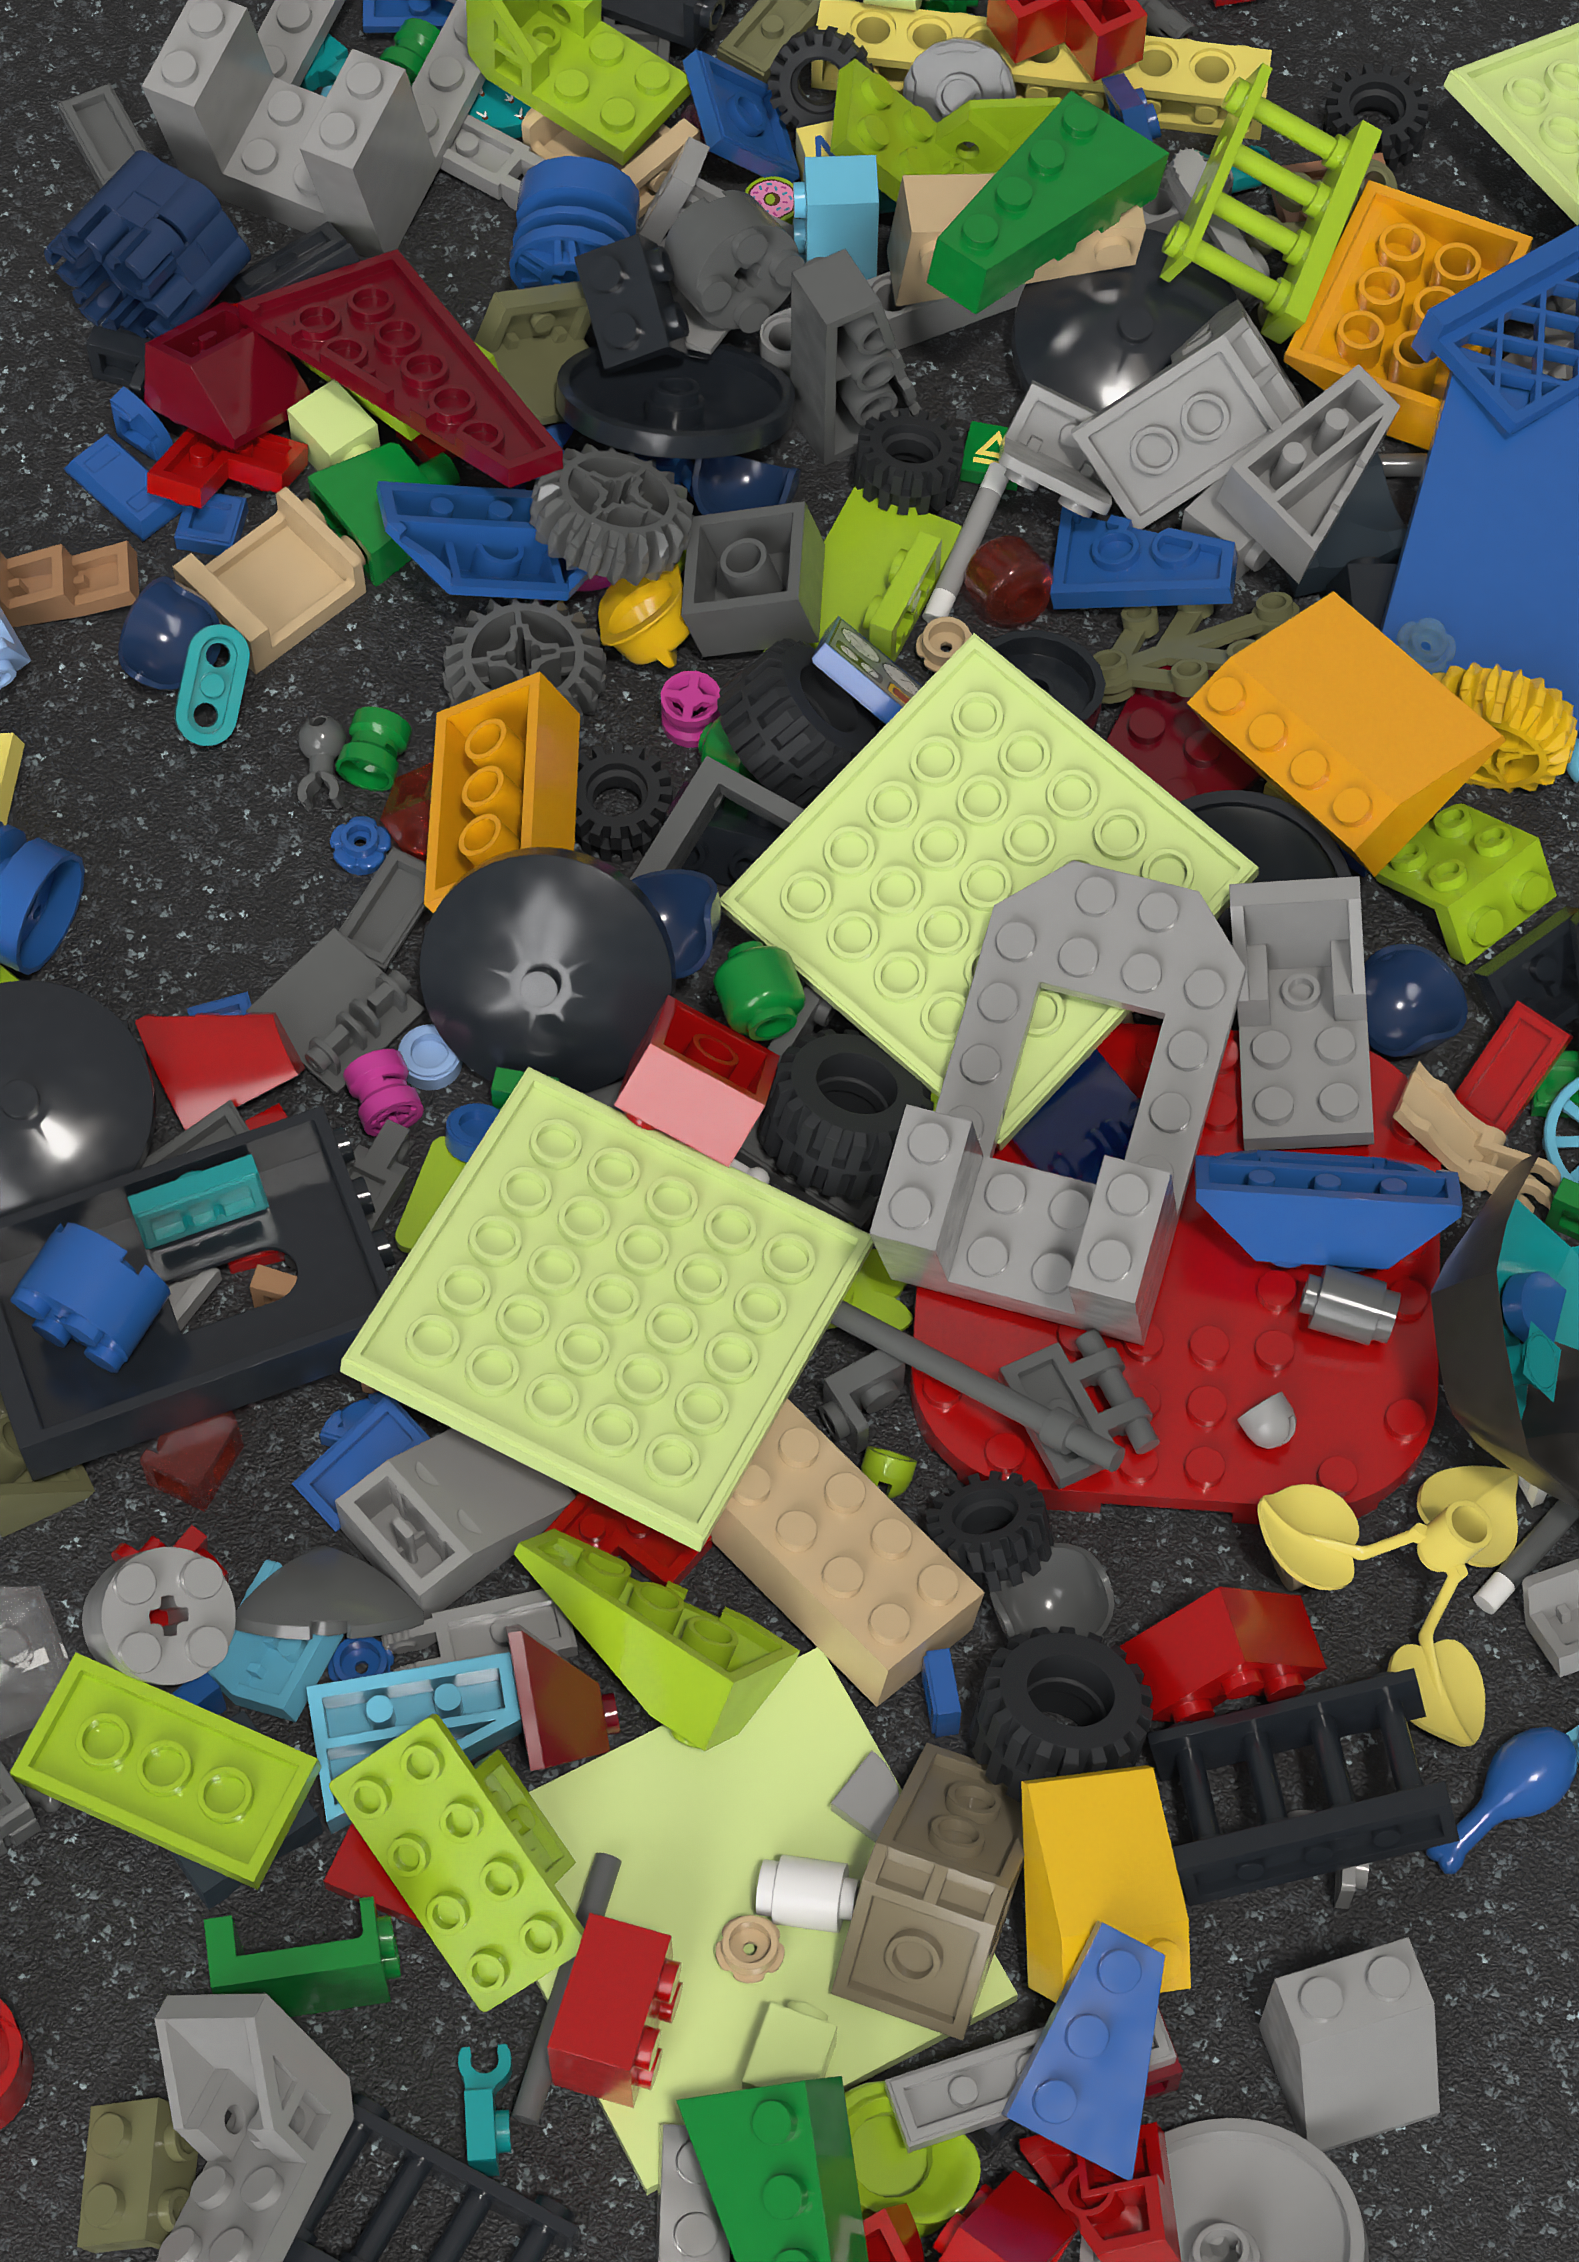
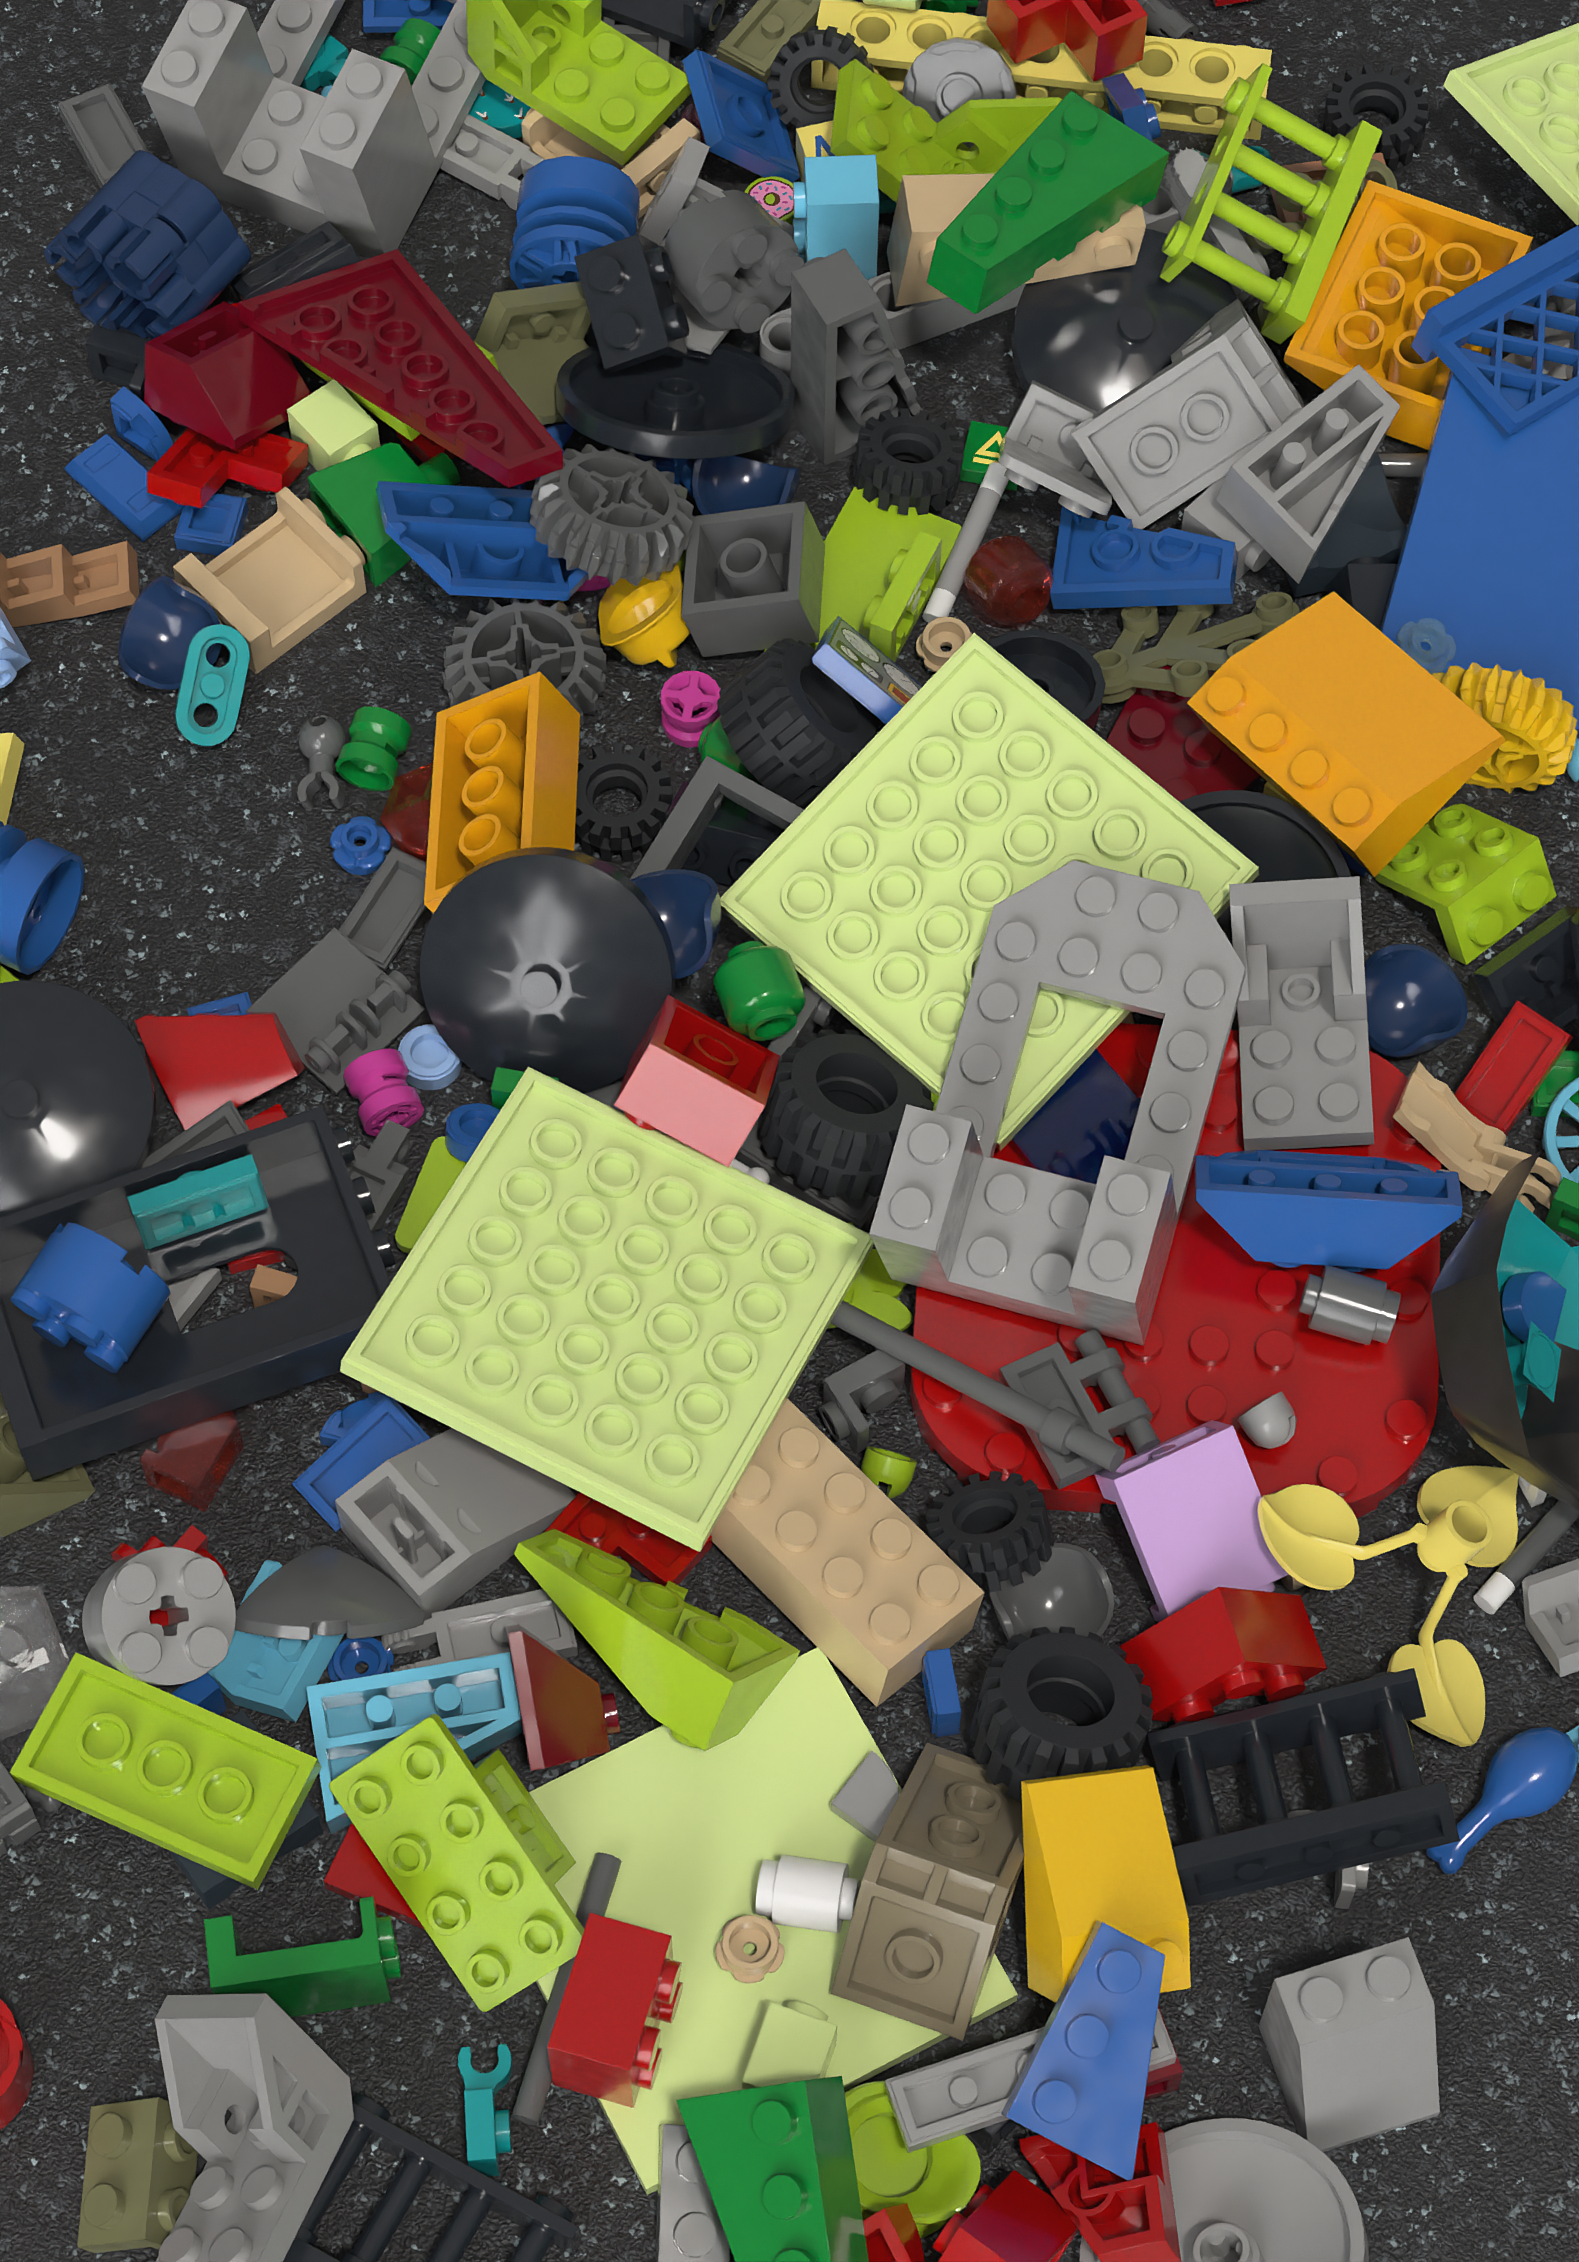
none -> lavender panel [1094,1420,1289,1622]

